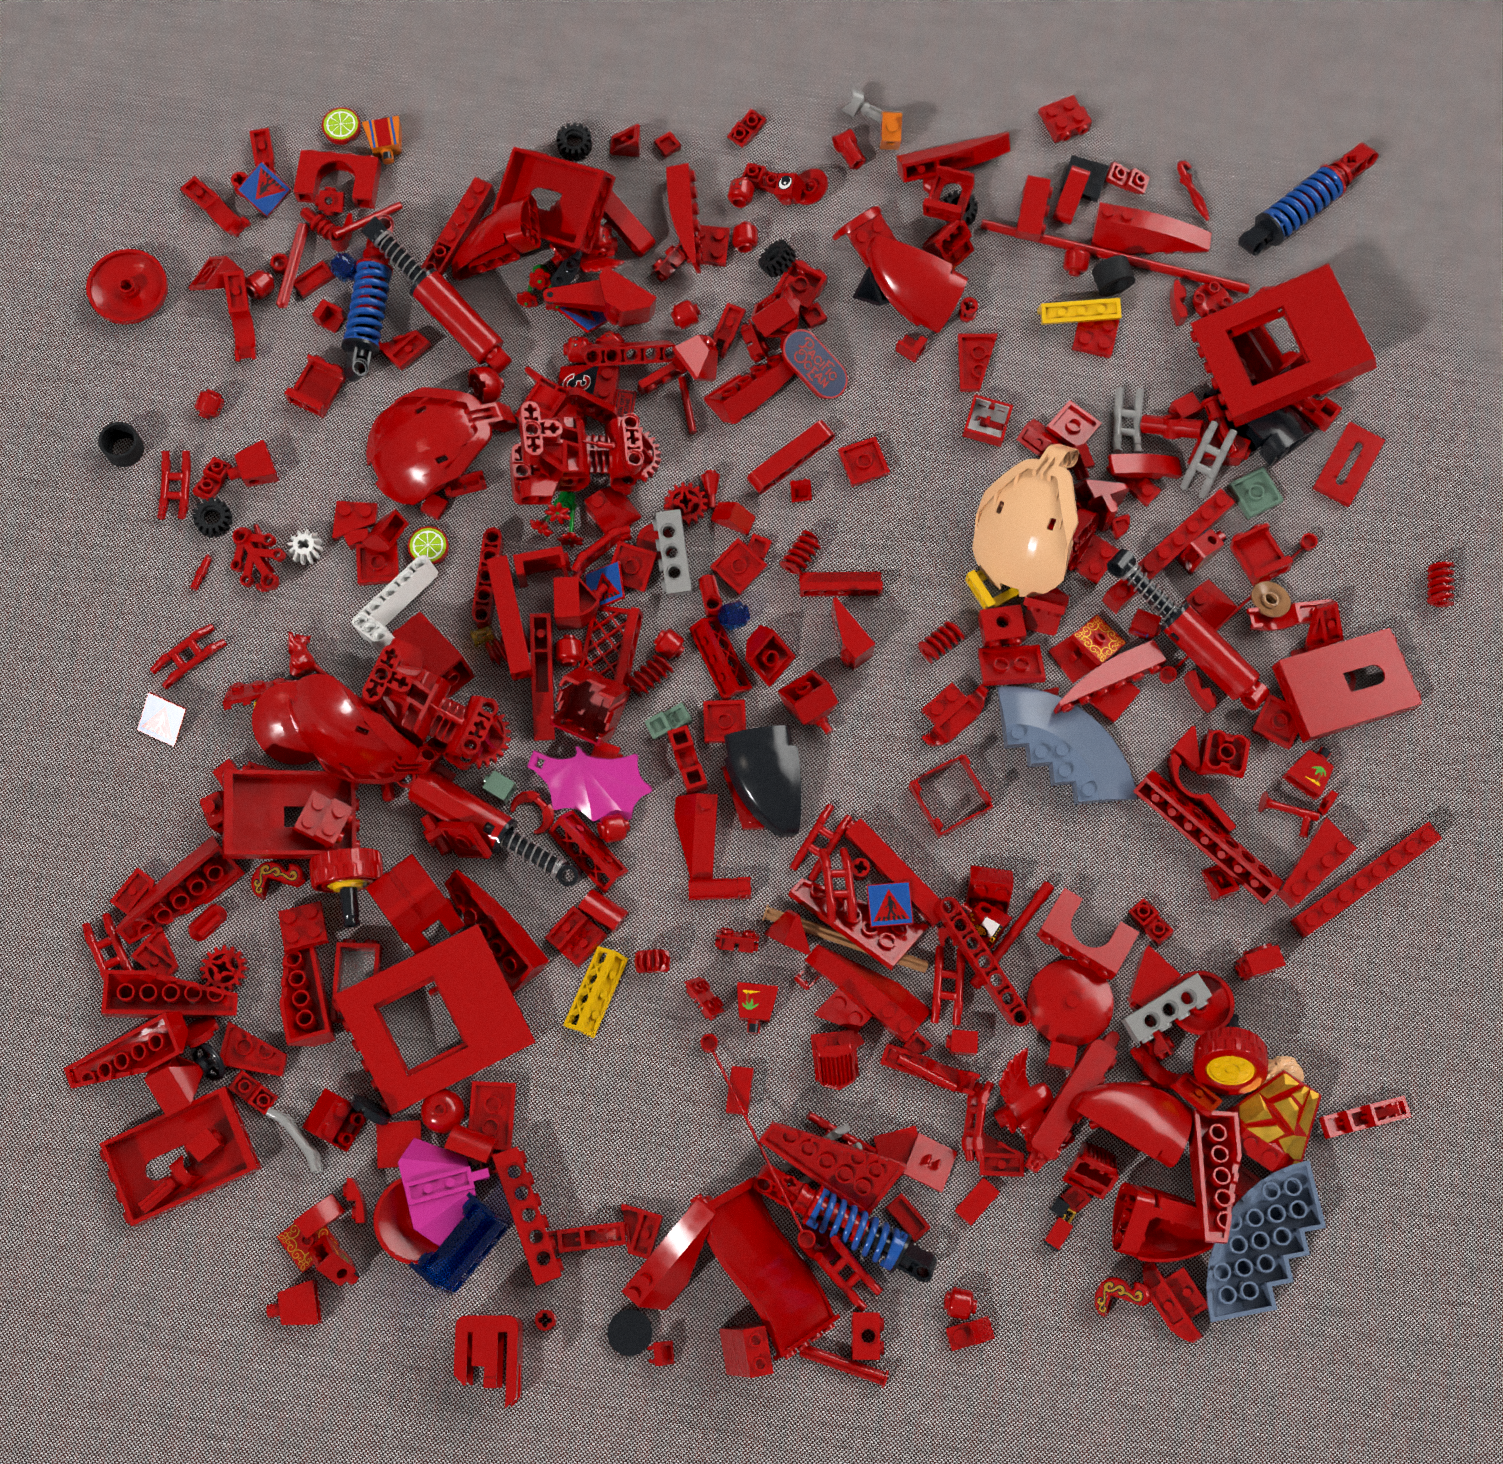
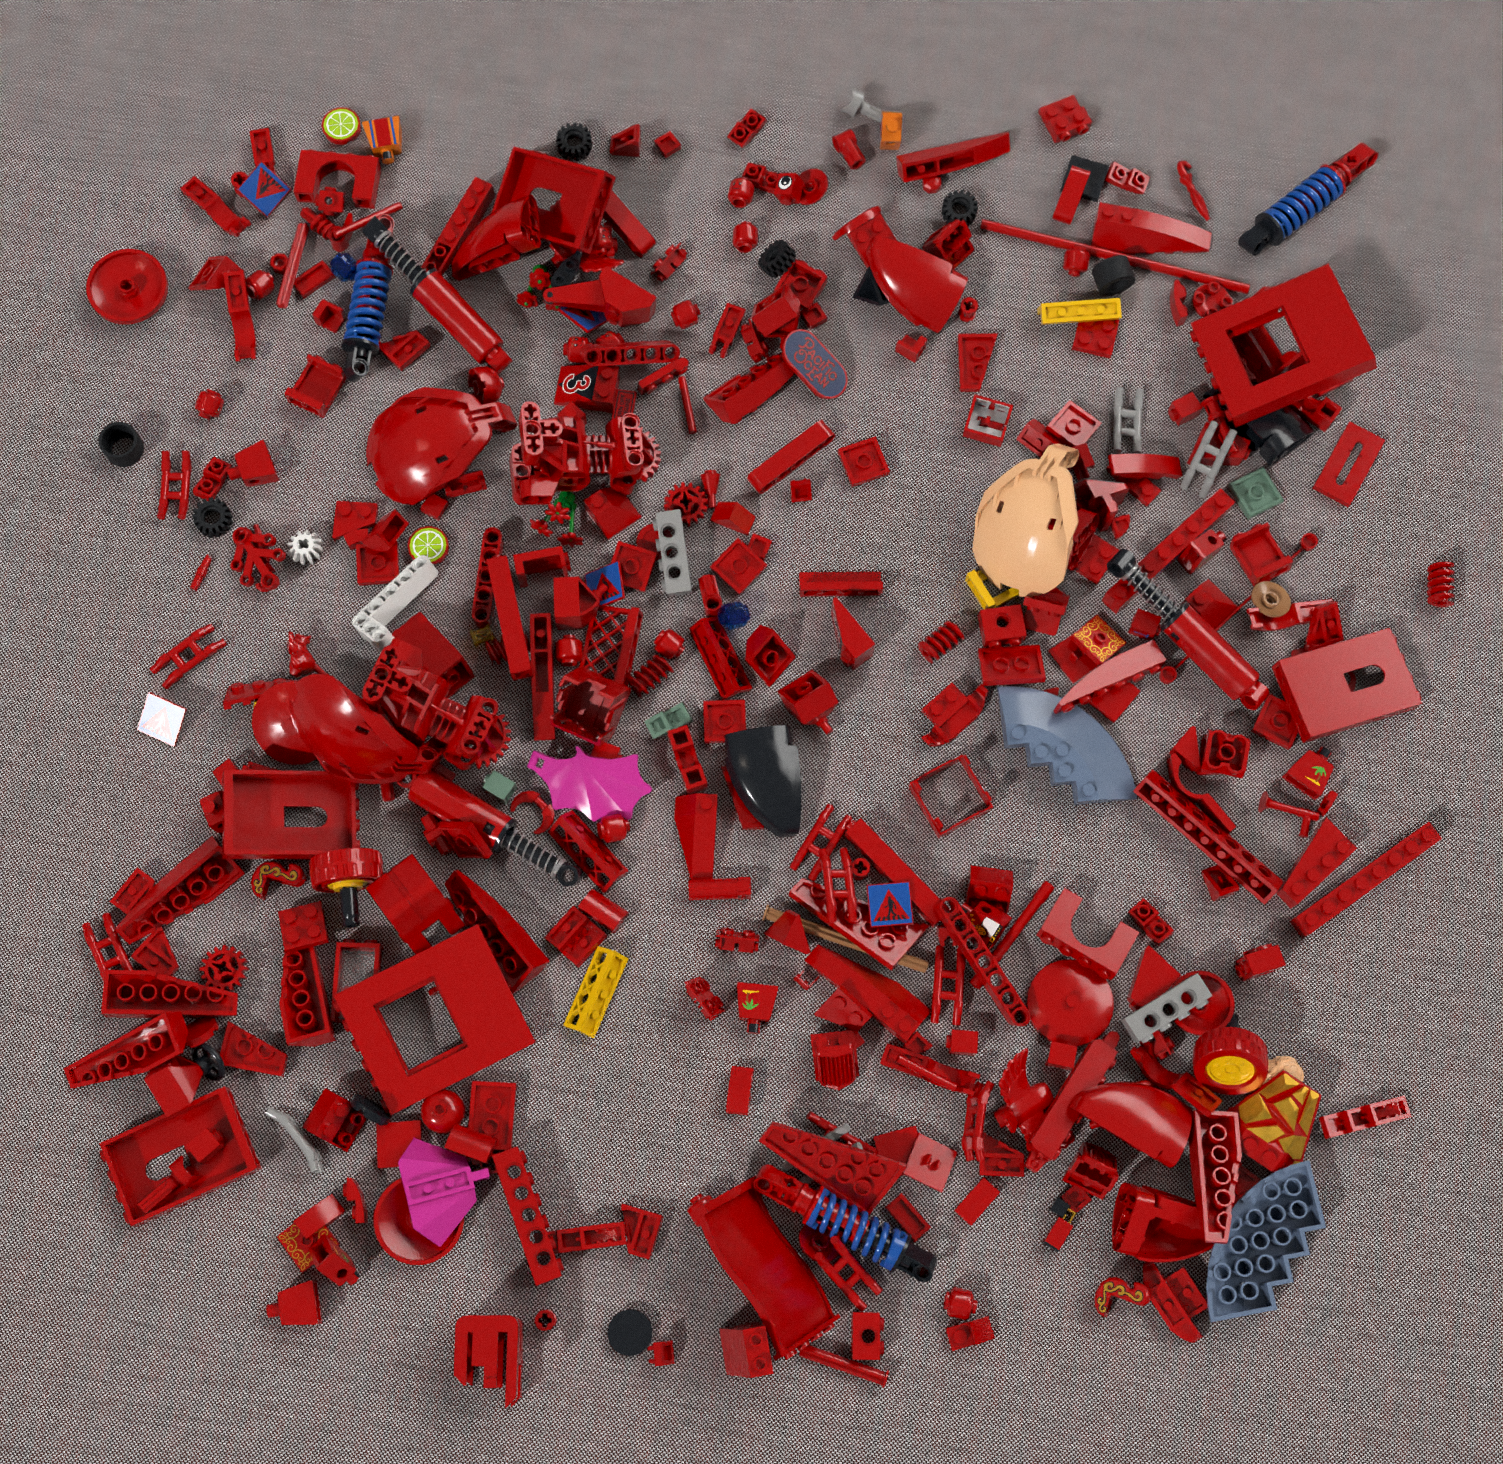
red piece [188,903,227,941] -> none
red slope [228,1069,278,1115] -> none
red plate [293,790,354,849] -> none
clear blue windscreen [409,1192,510,1296] -> none
red piece [514,366,572,420] -> none
red beam [565,387,617,424] -> none
red piece [570,524,632,578] -> none
red wedge [621,1197,717,1310] -> none
red gear [634,949,671,974] -> none
red slope [666,163,703,274] -> none
slope [672,334,718,382] -> none
red plate [687,225,730,267] -> none
red piece [700,1034,816,1250] -> none
red piece [779,530,821,576] -> none
red panel [923,165,975,222] -> none
red wedge [1015,175,1053,242] -> none
red piece [1140,414,1205,439] -> none
red slope [1183,670,1217,713] -> none

